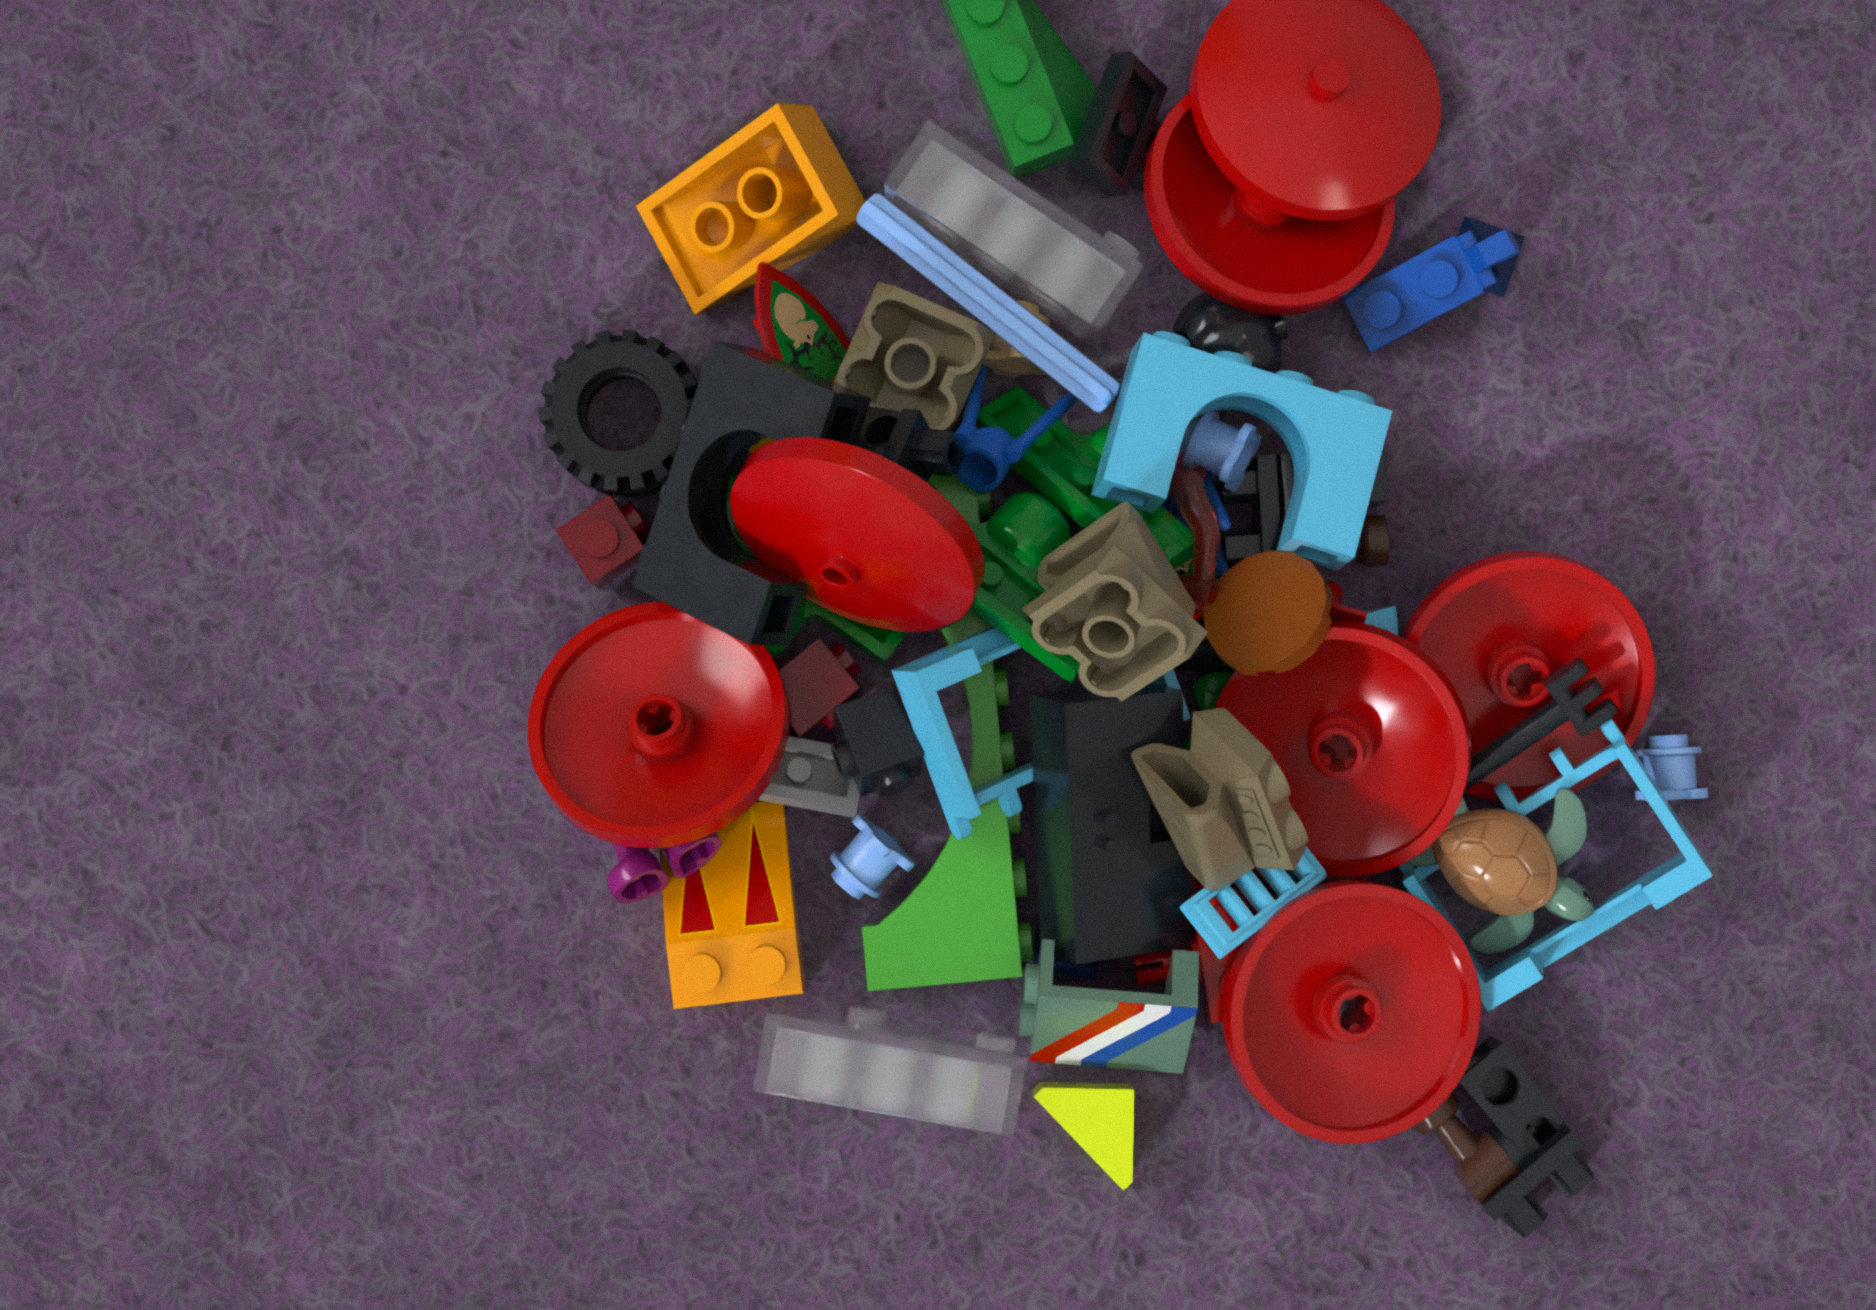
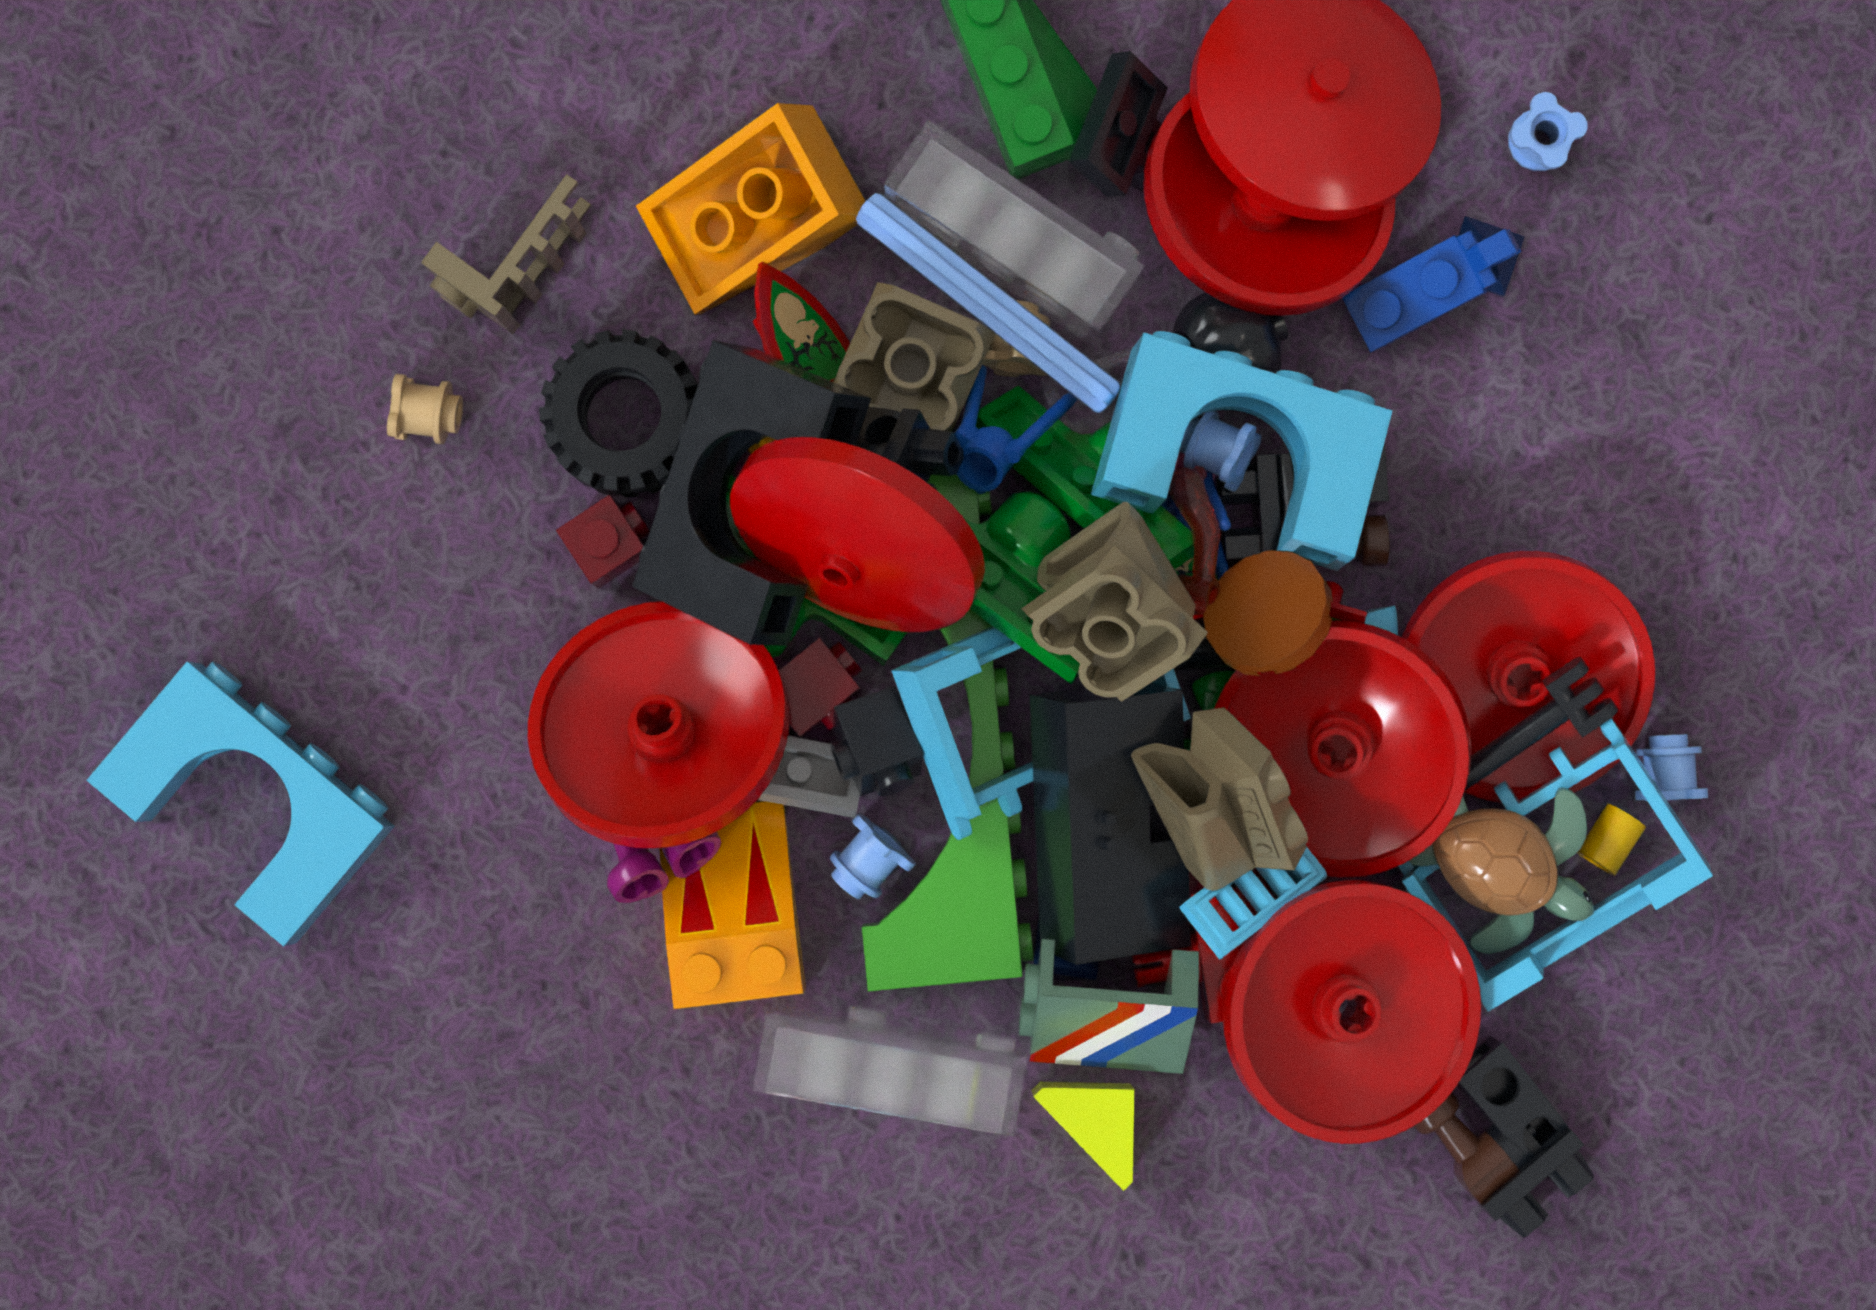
none -> medium azure arch [86,661,395,947]
none -> tan brick [387,374,463,444]
none -> dark tan plate [421,174,591,335]
none -> light blue brick [1508,92,1588,171]
none -> yellow hinge [1577,803,1646,876]

